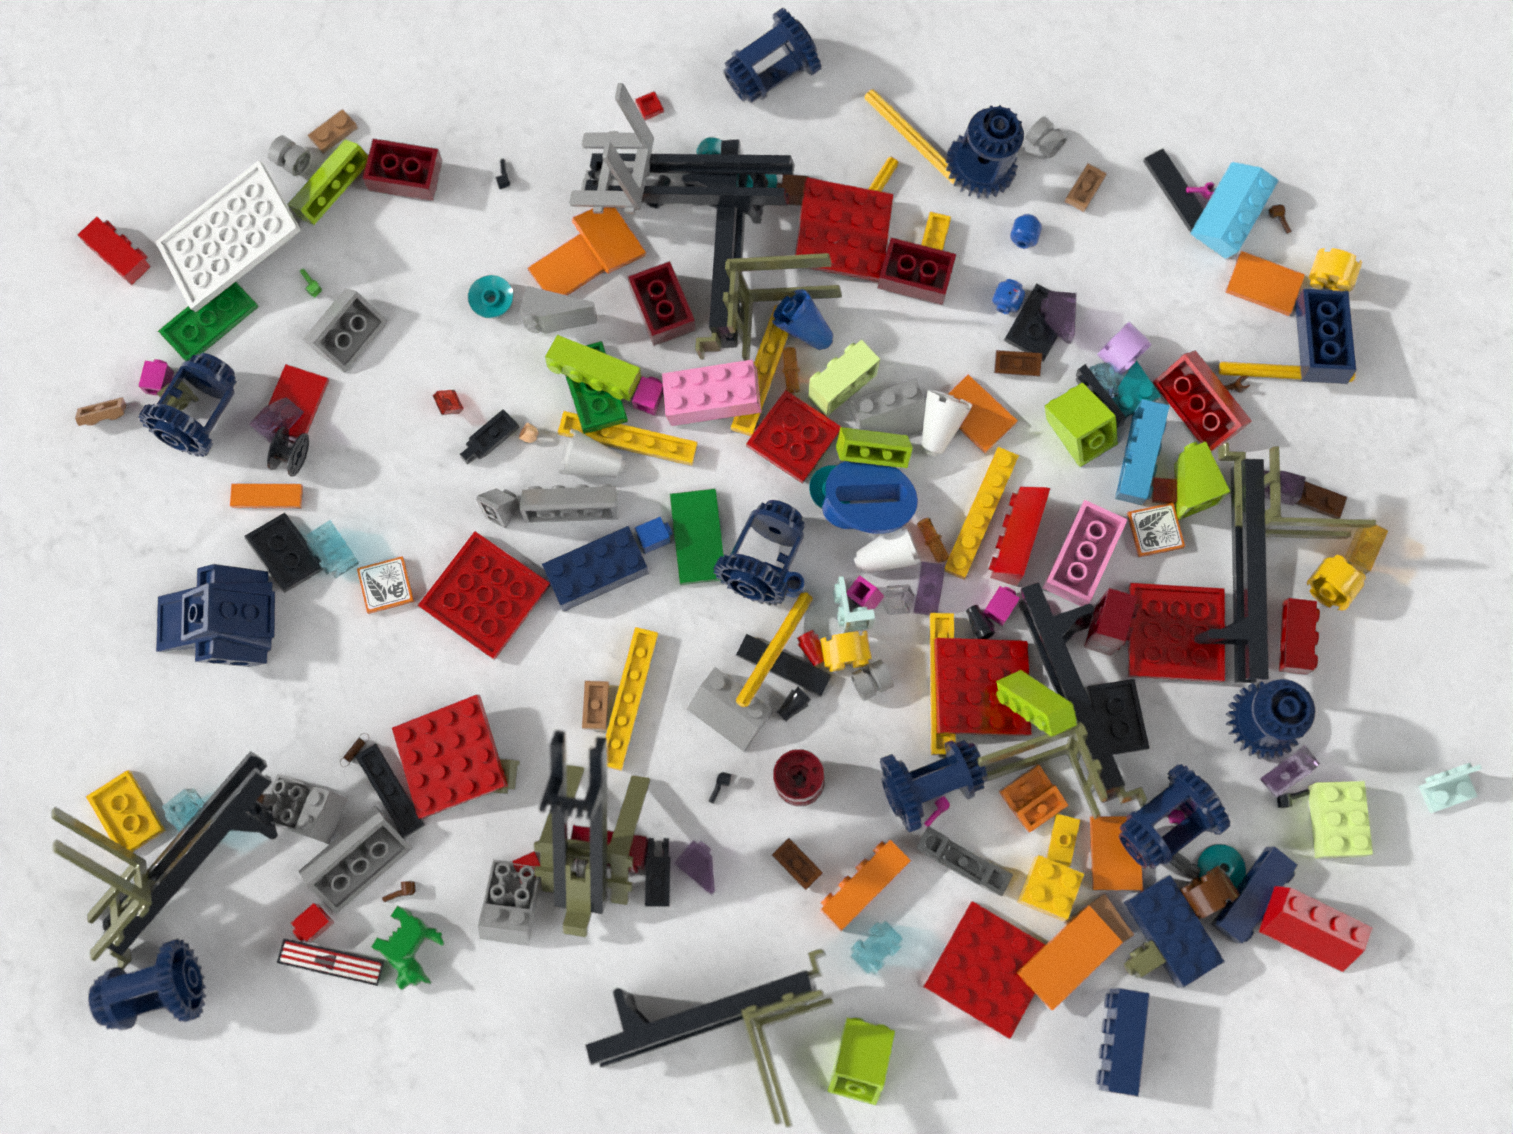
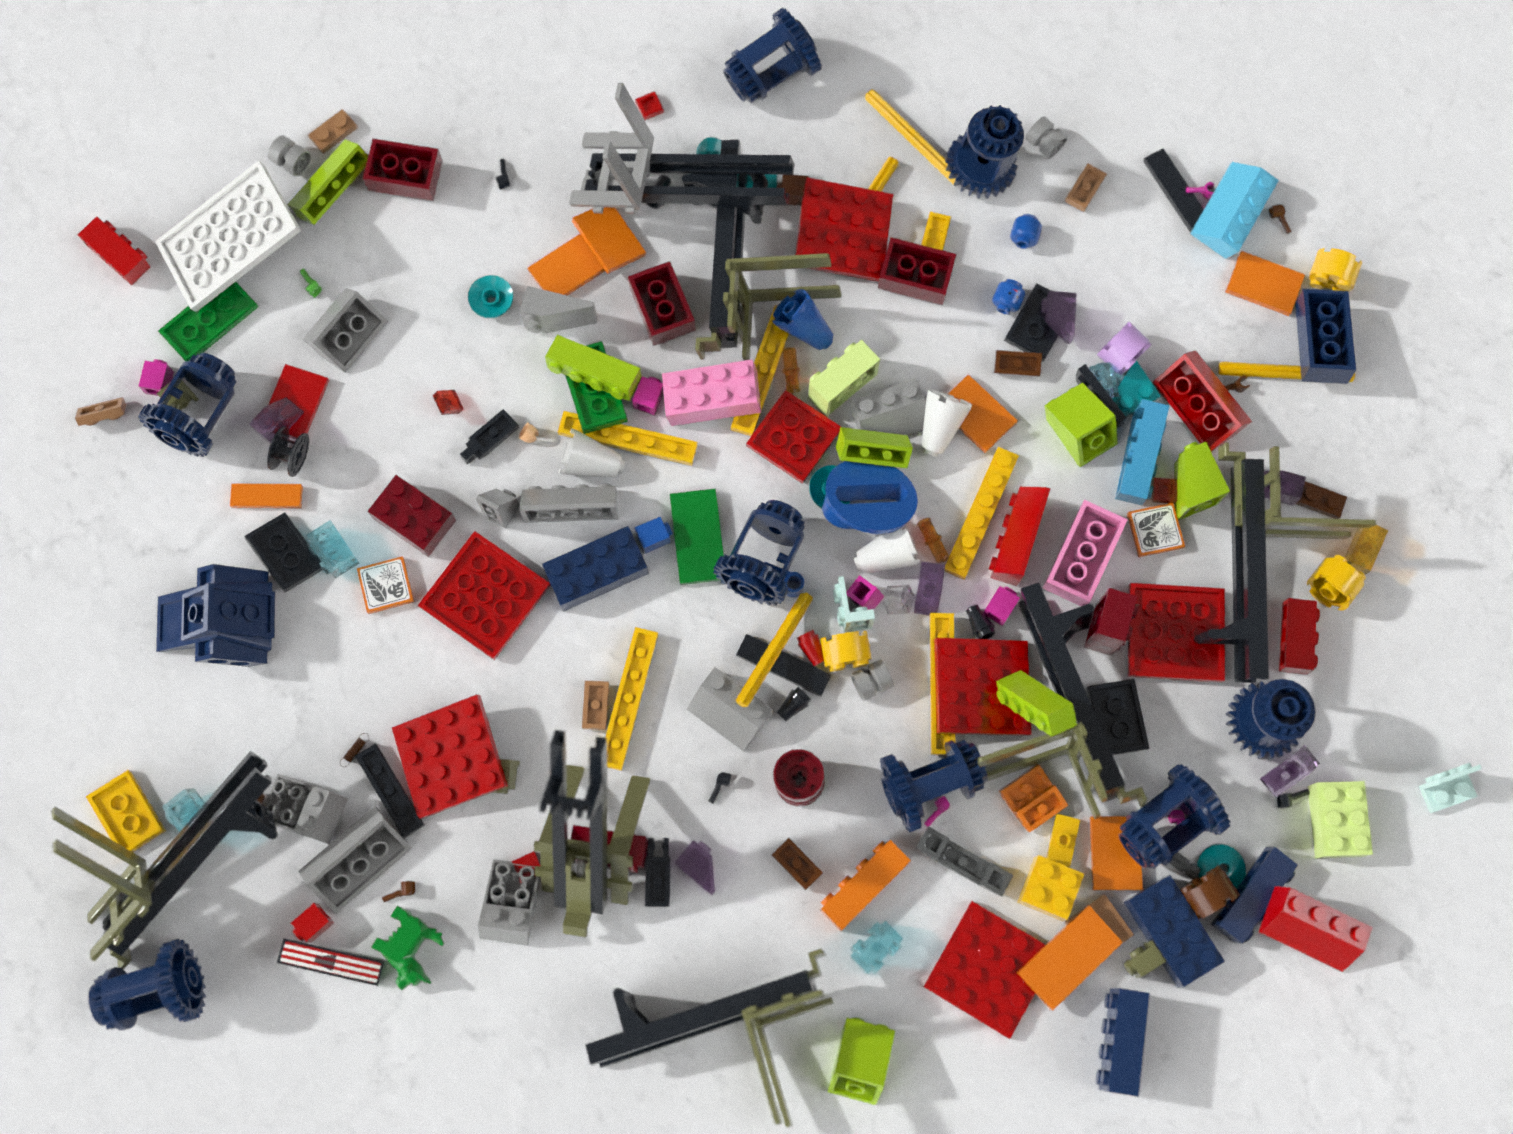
none -> dark red brick [367,475,456,557]

